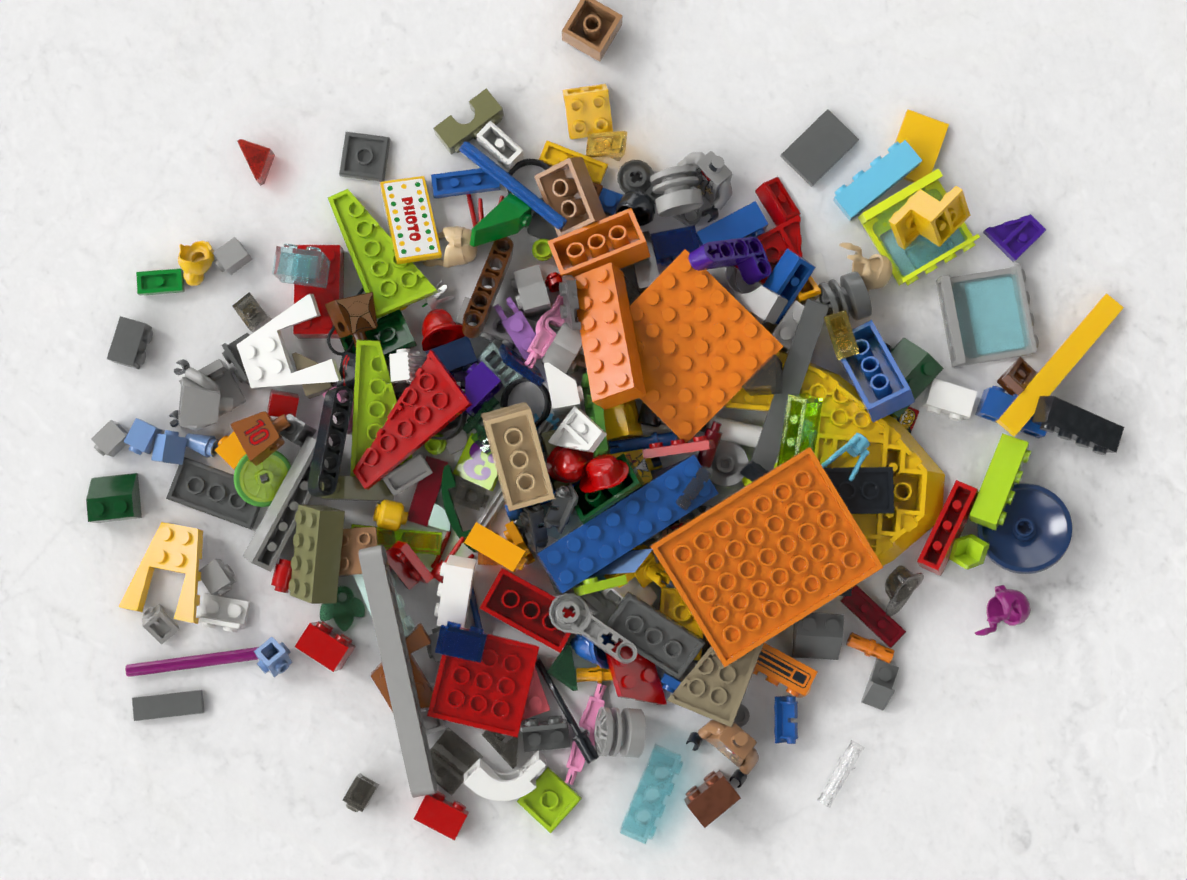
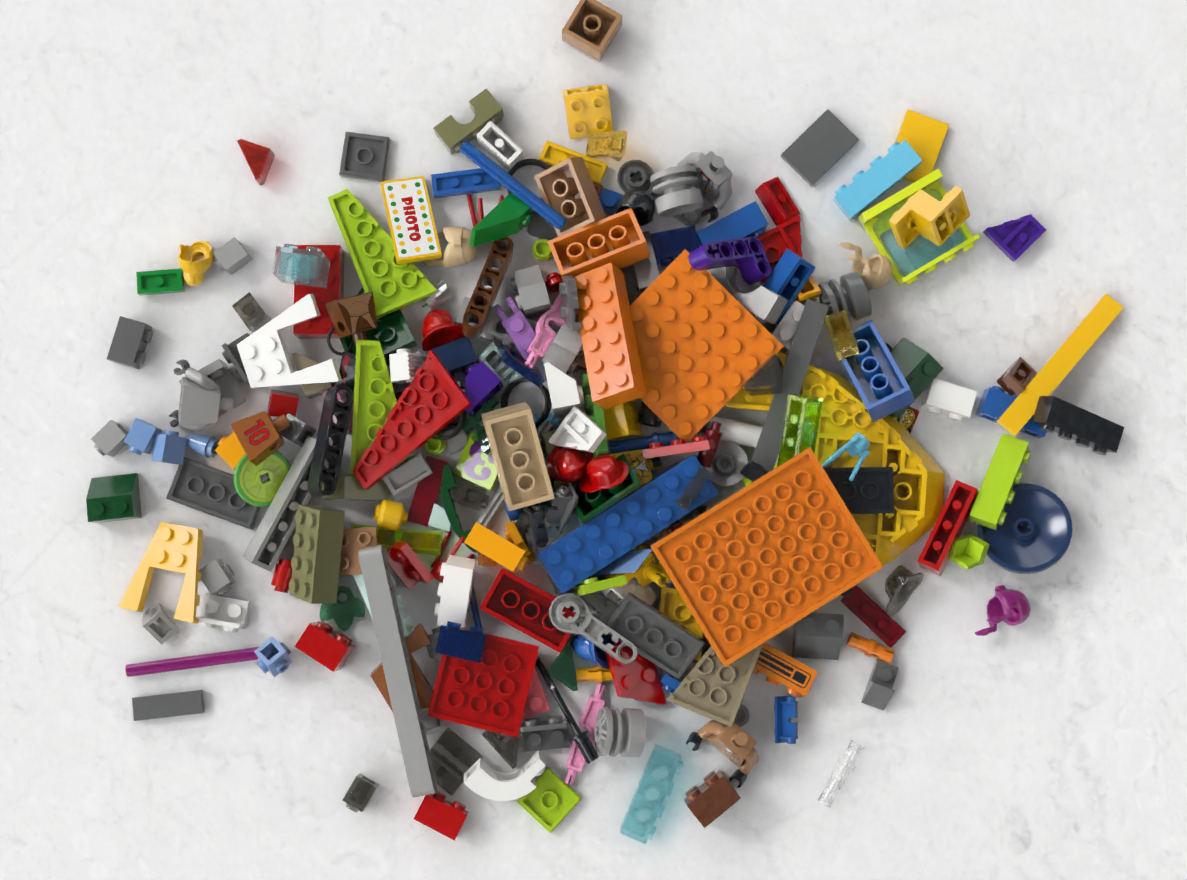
clear light blue panel [936,263,1039,367] -> none

